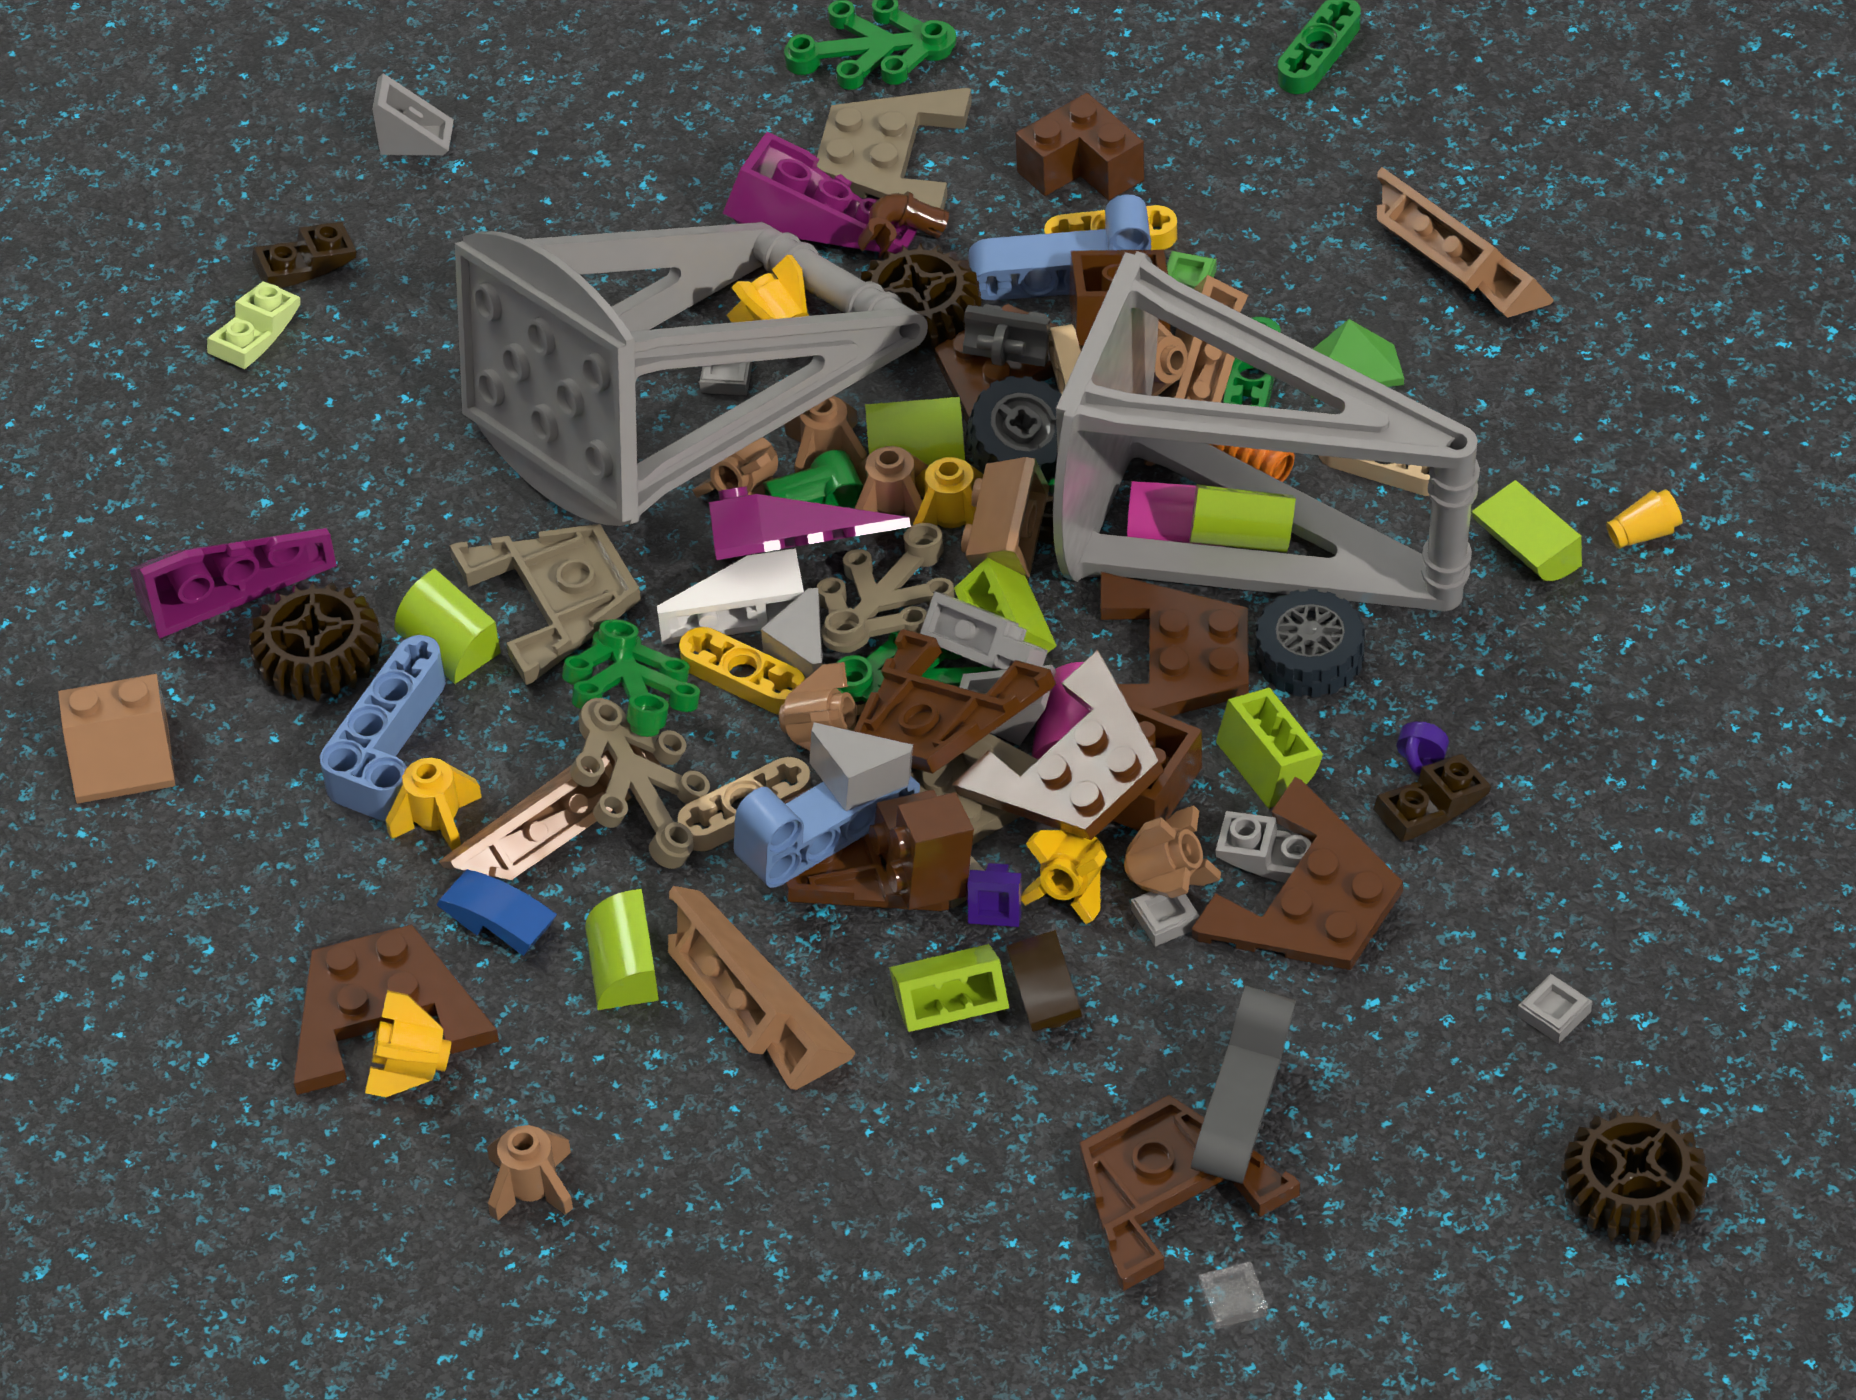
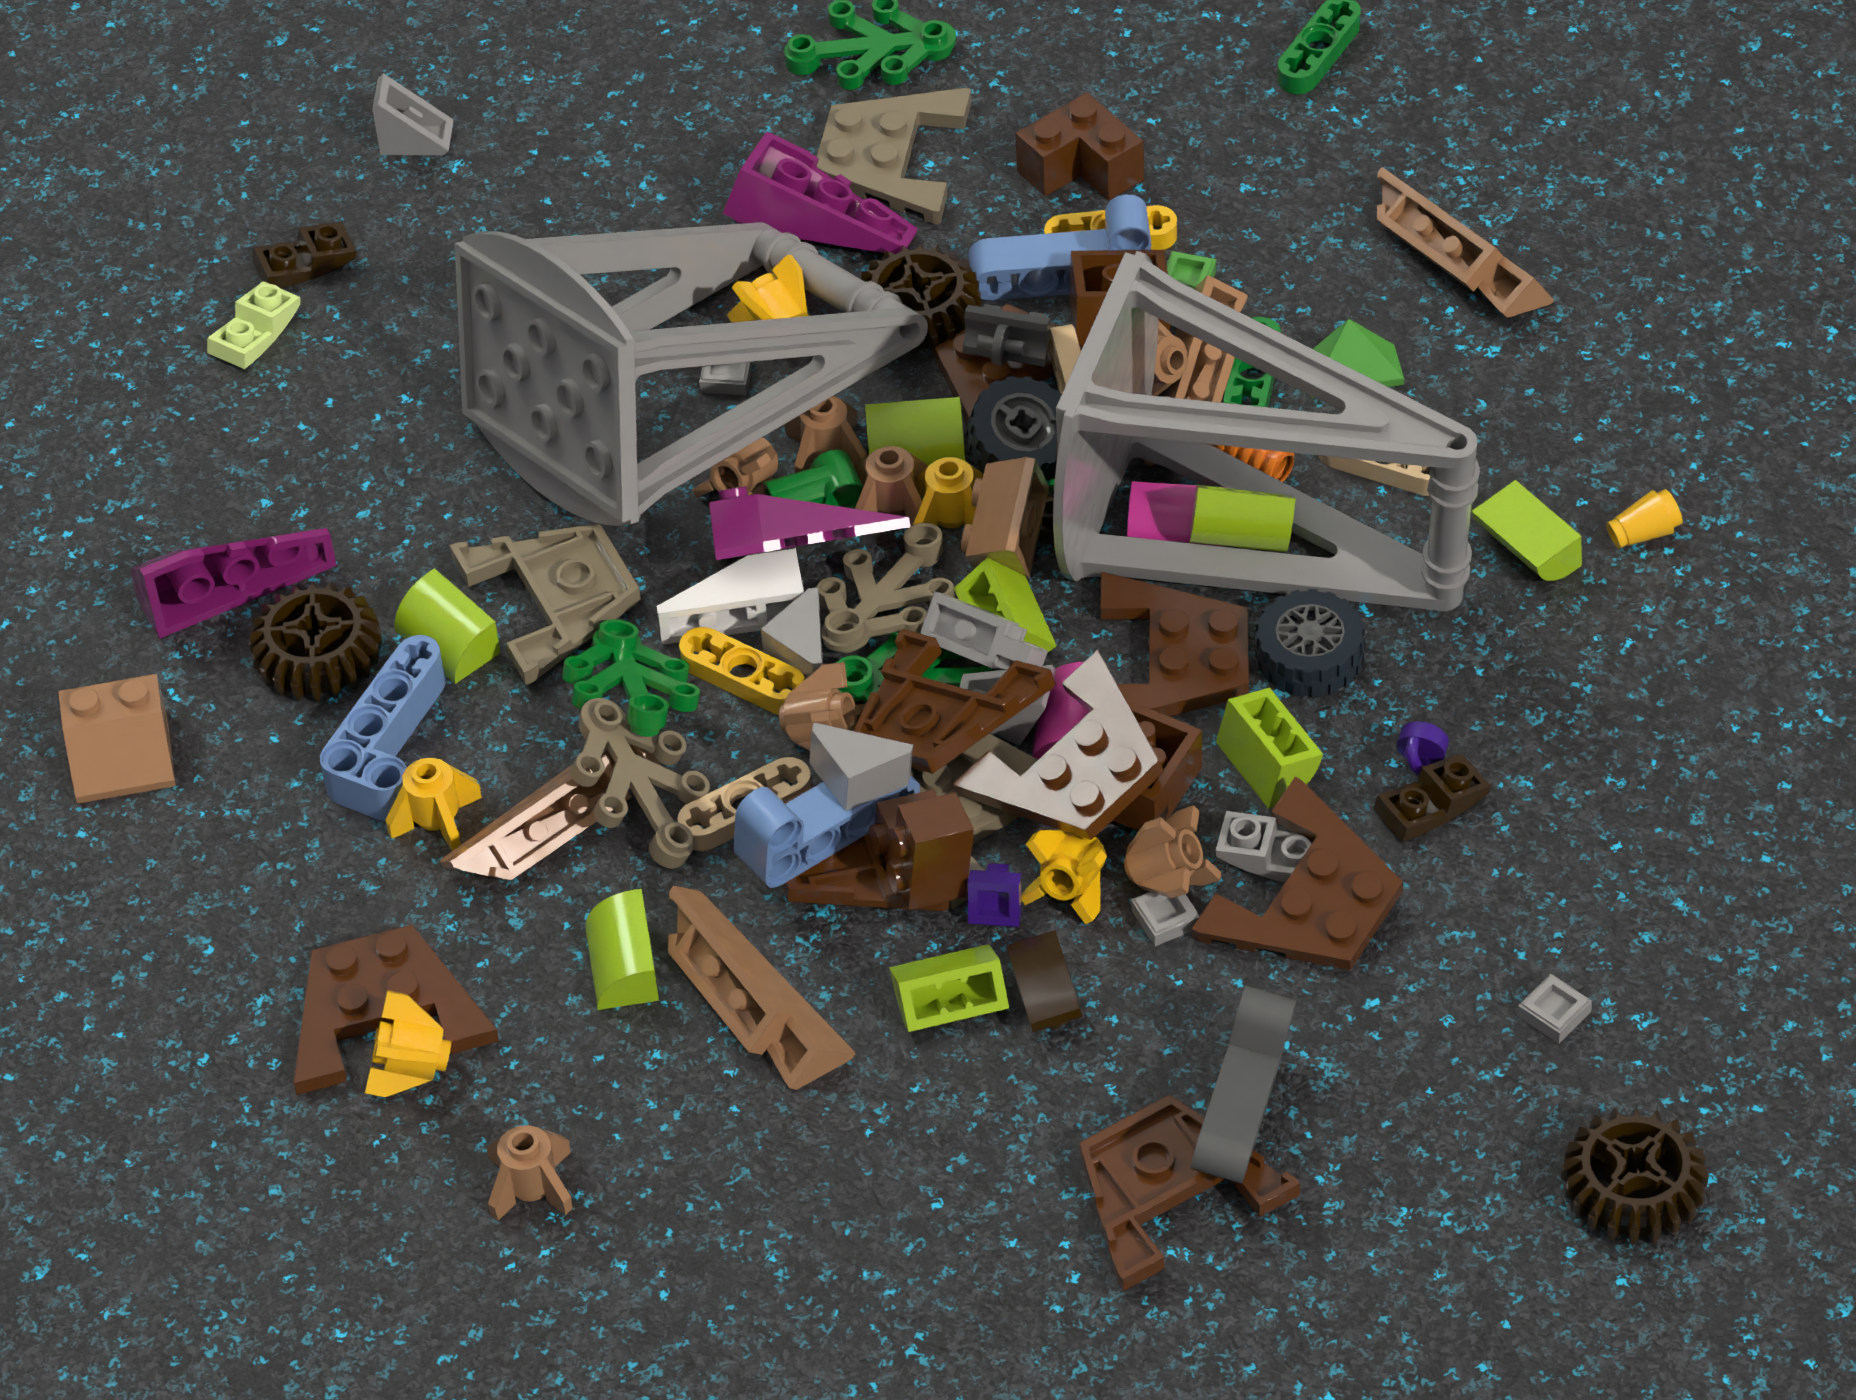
blue slope [437,869,557,956] -> none
reddish brown piece [858,191,949,258] -> none
clear tile [1199,1261,1268,1329] -> none

